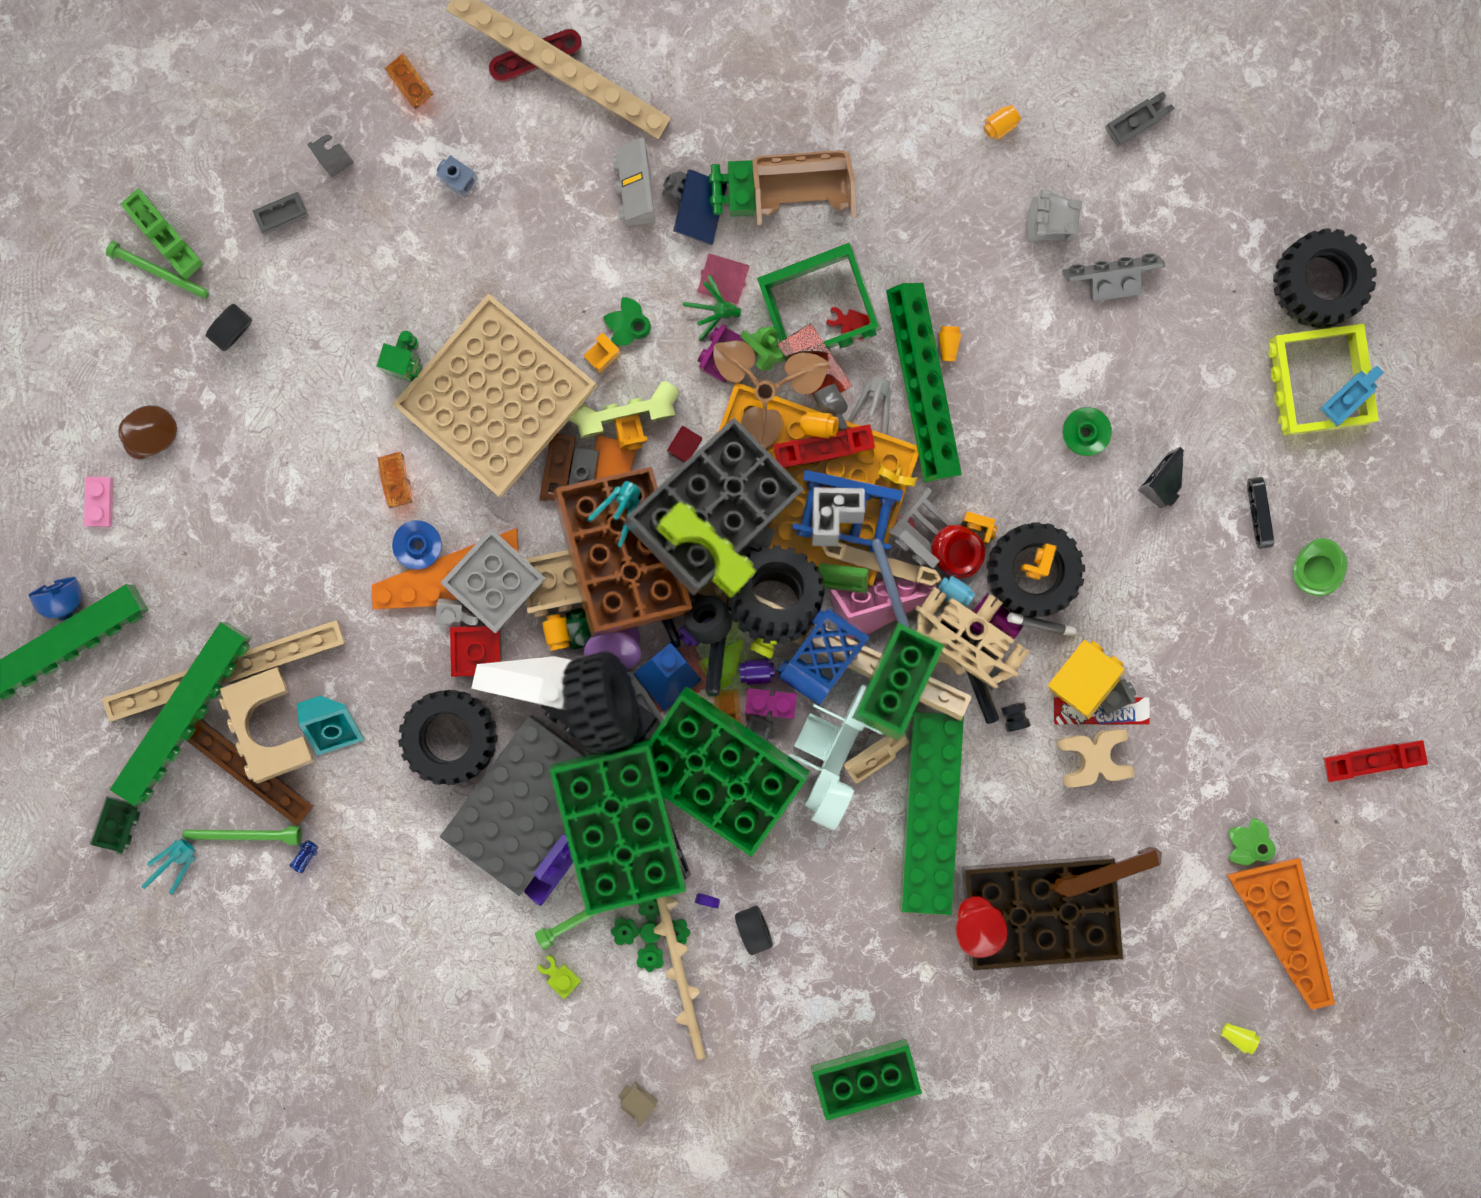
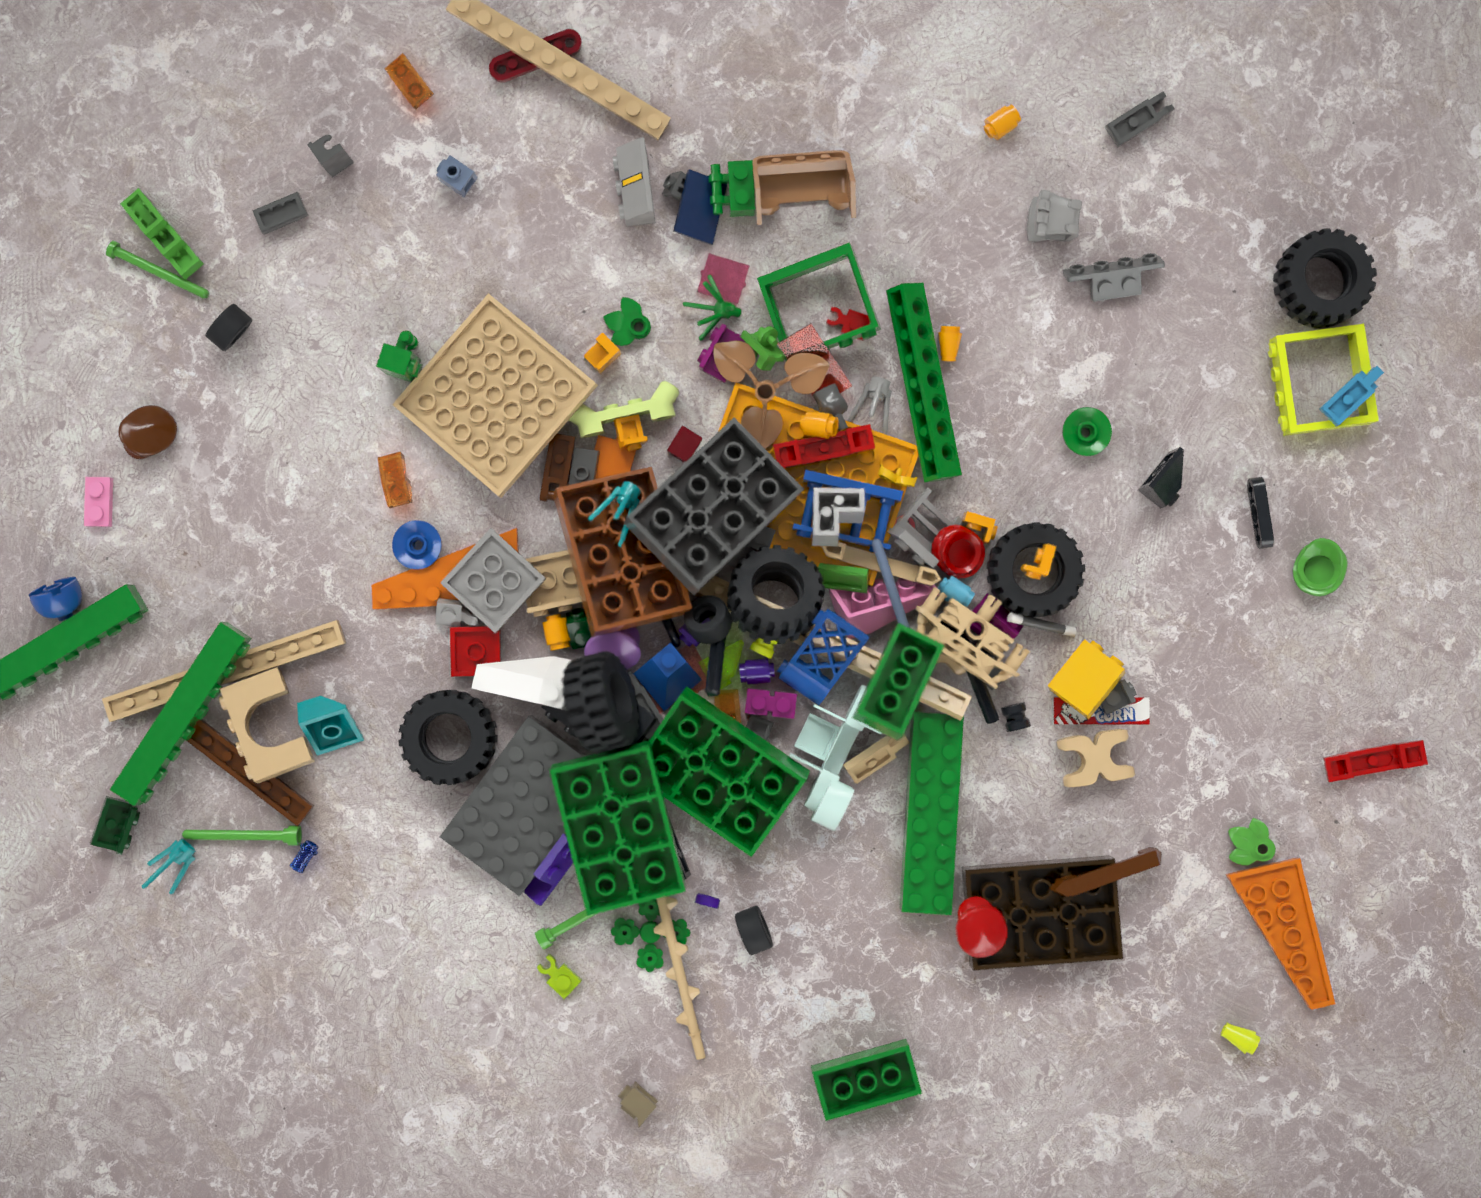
lime arch [656,502,755,598] -> none

